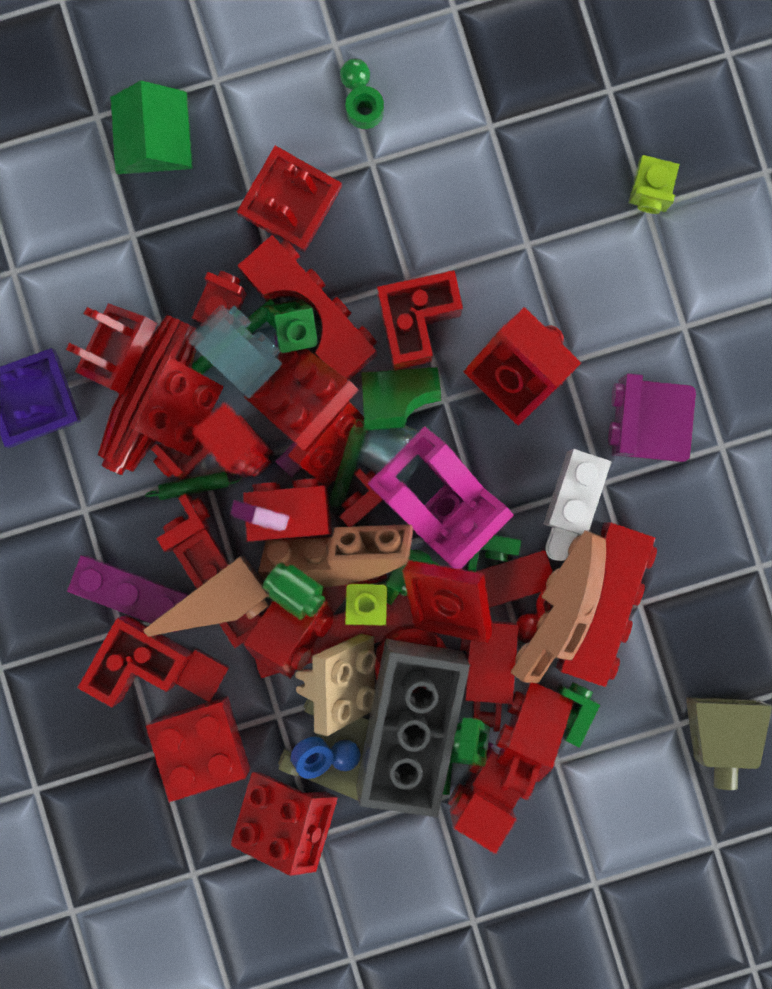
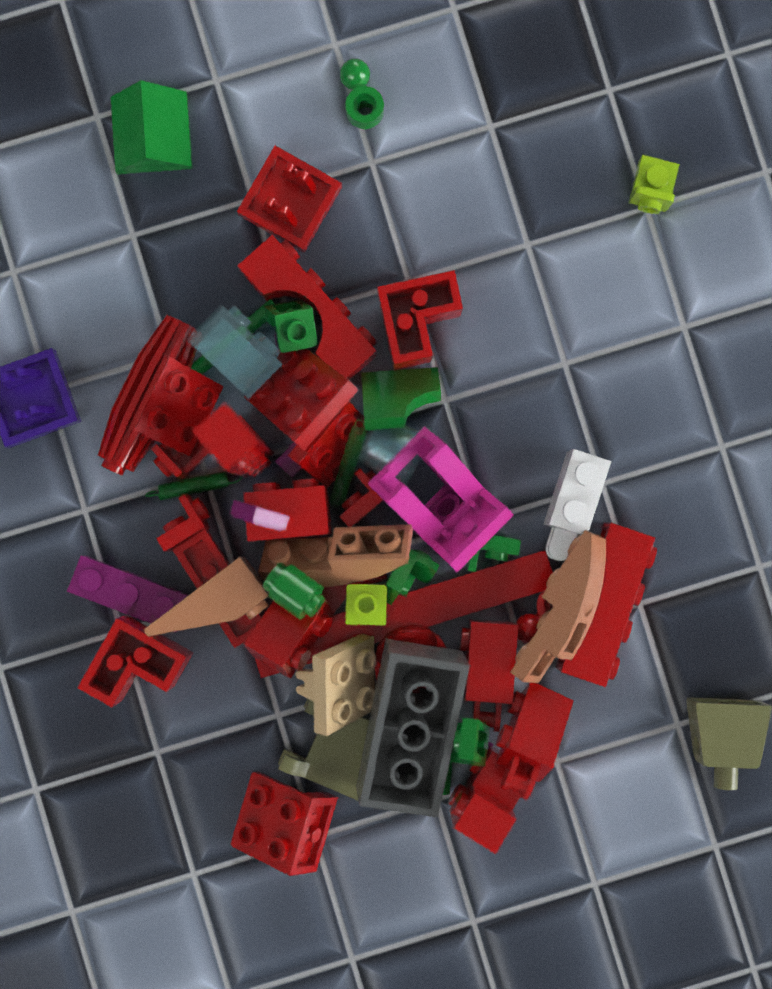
red plate [66,303,158,395] -> none
red brick [146,696,250,802] -> none
red tile [176,649,230,703] -> none
red bracket [192,271,247,335] -> none
blue plate [290,737,361,779] -> none
red plate [402,560,493,644] -> none
red brick [463,307,582,426] -> none
green bracket [557,681,600,748] -> none
magenta bracket [608,373,696,462] -> none

